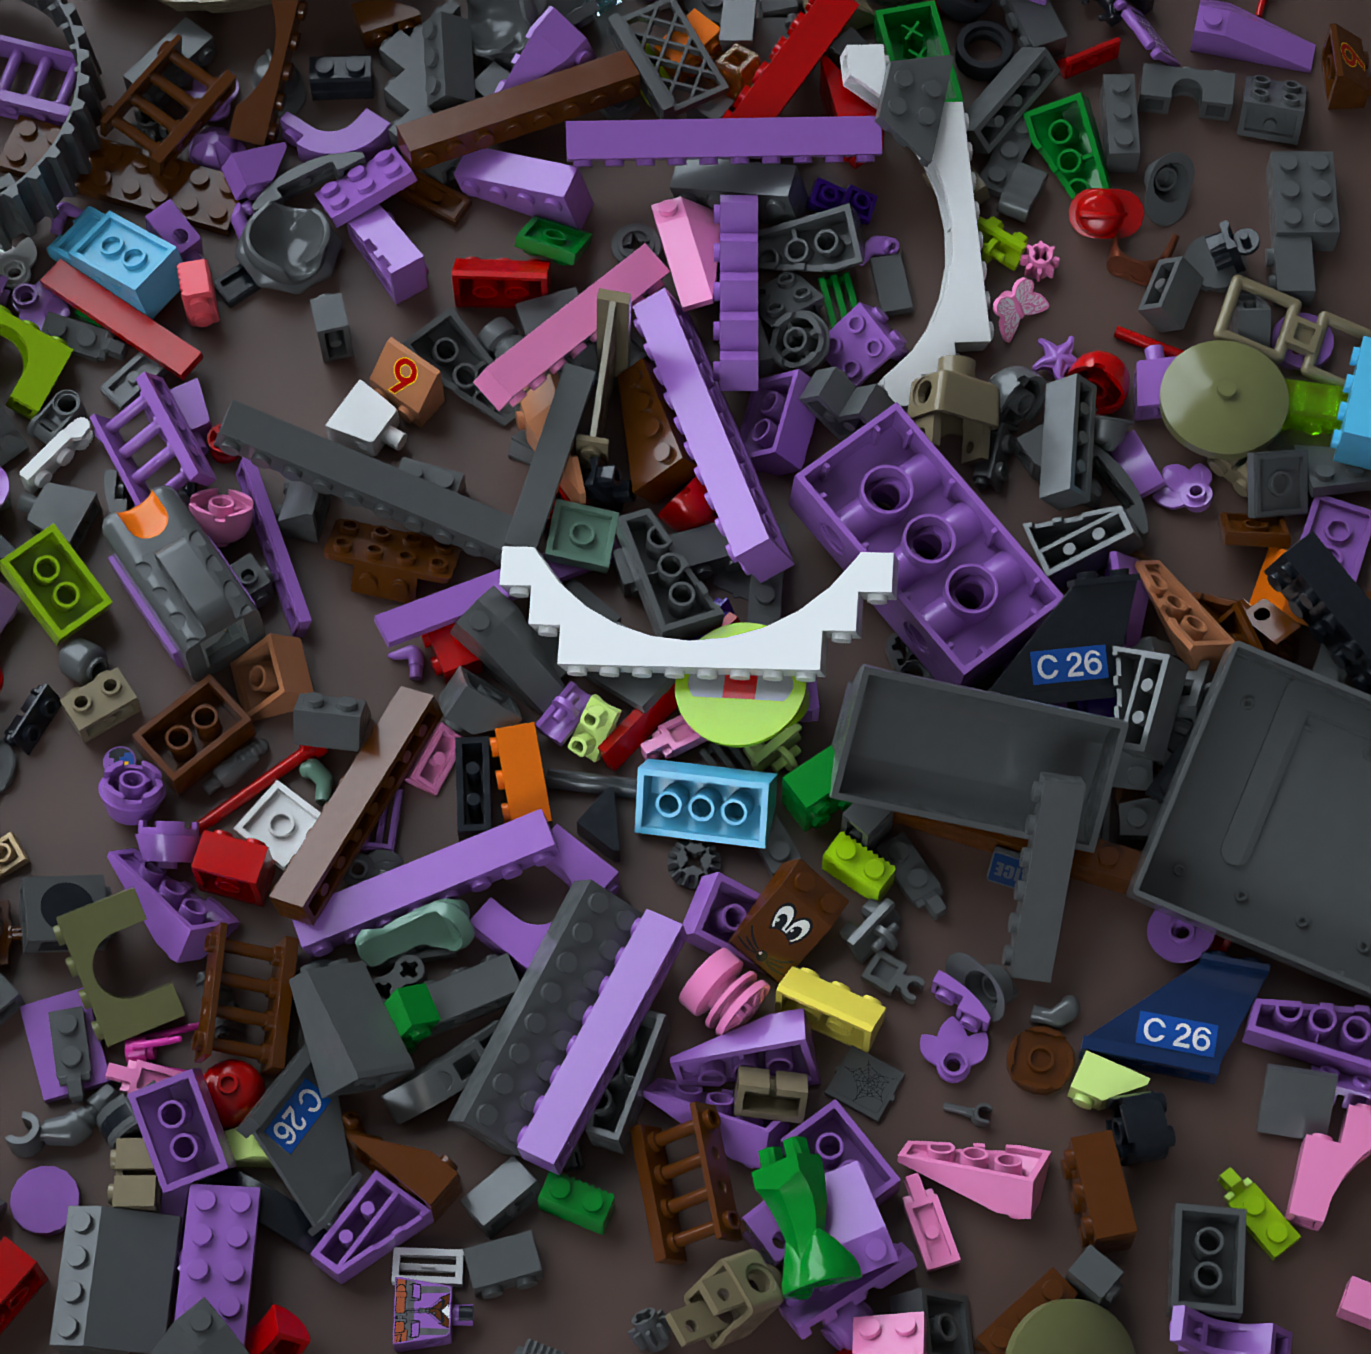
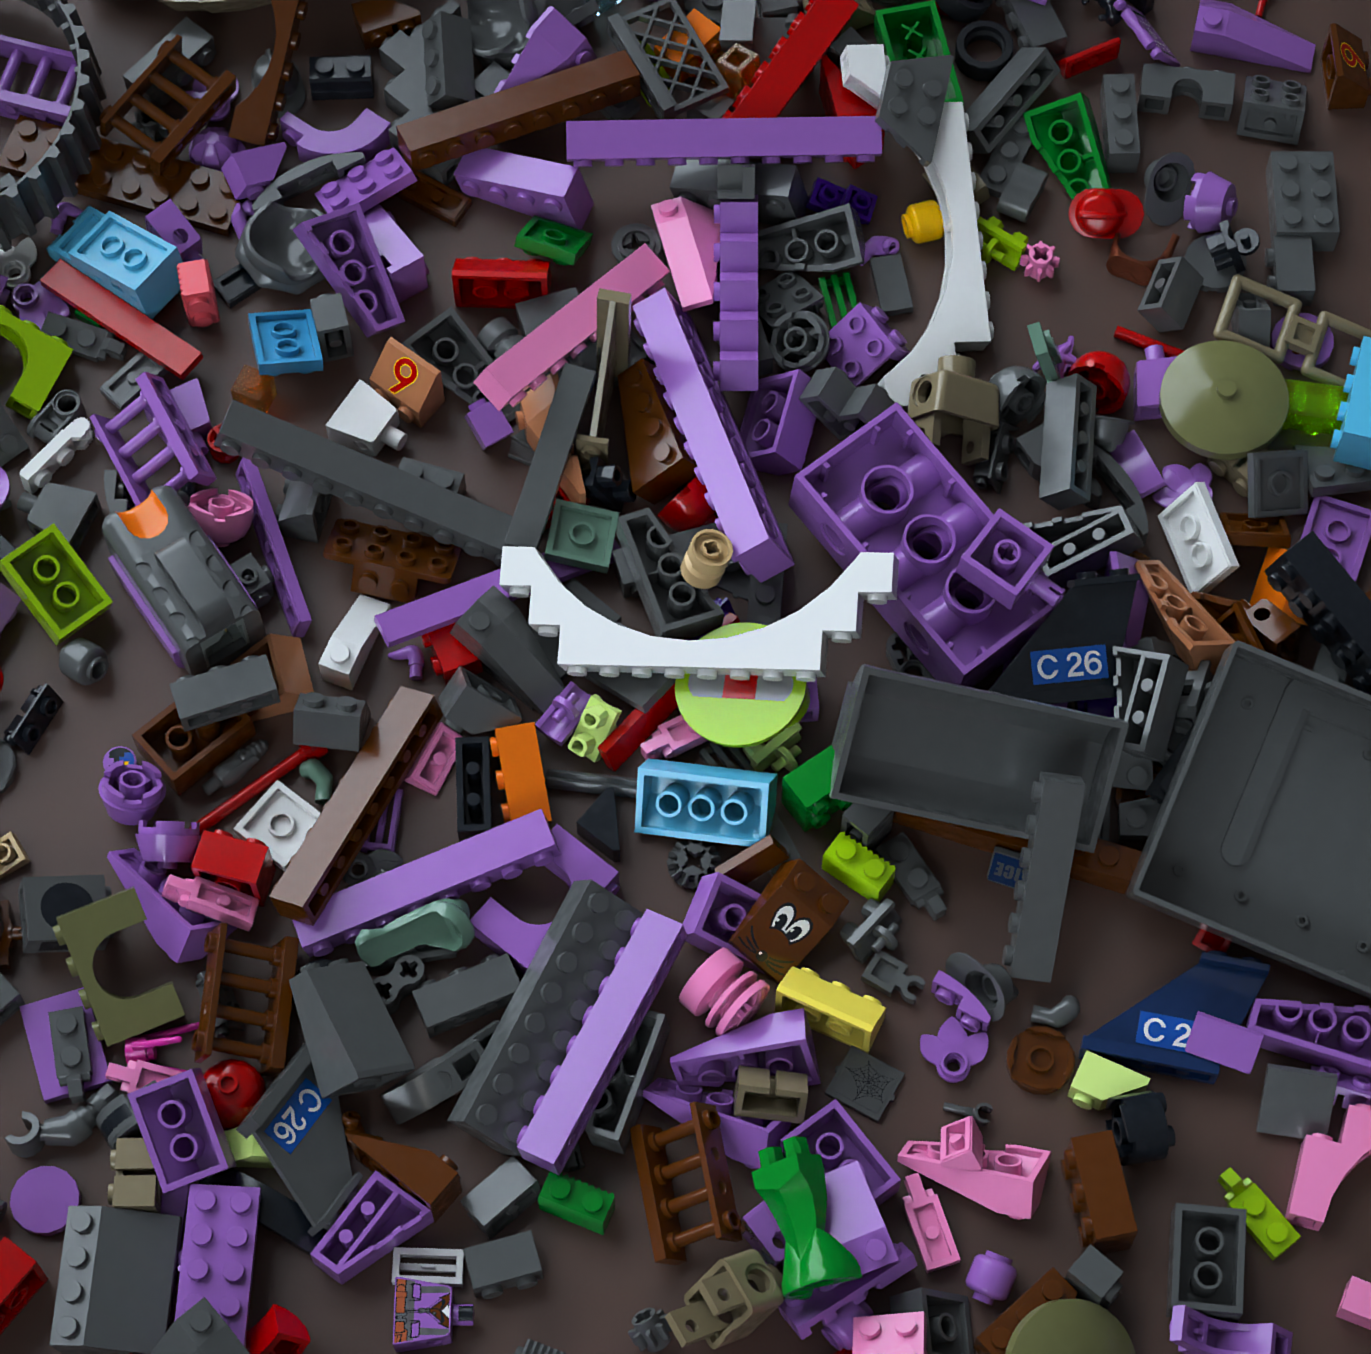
dark tan brick [60,667,142,743] -> none
green piece [384,983,441,1055] -> none
bright pink animal [993,277,1049,343] -> none
medium lavender dish [1147,910,1215,963] -> none
none -> bright pink hinge [161,874,259,932]
none -> dark grey brick [169,654,281,732]
none -> clear orange brick [231,364,277,413]
none -> dark azure plate [248,309,323,376]
none -> medium lavender wedge [292,203,405,338]
none -> white slope [318,594,391,690]
none -> medium lavender brick [464,397,514,450]
none -> tan wheel [680,529,733,589]
none -> reddish brown tile [714,835,790,885]
none -> dark grey panel [717,164,755,199]
none -> yellow head [901,200,944,244]
none -> bright pink slope [940,1116,983,1171]
none -> medium lavender brick [956,508,1066,610]
none -> medium lavender head [965,1250,1017,1306]
none -> sand green wing [1027,322,1062,383]
none -> white tile [1158,482,1240,593]
none -> medium lavender cone [1183,171,1238,233]
none -> medium lavender slope [1185,1011,1264,1074]

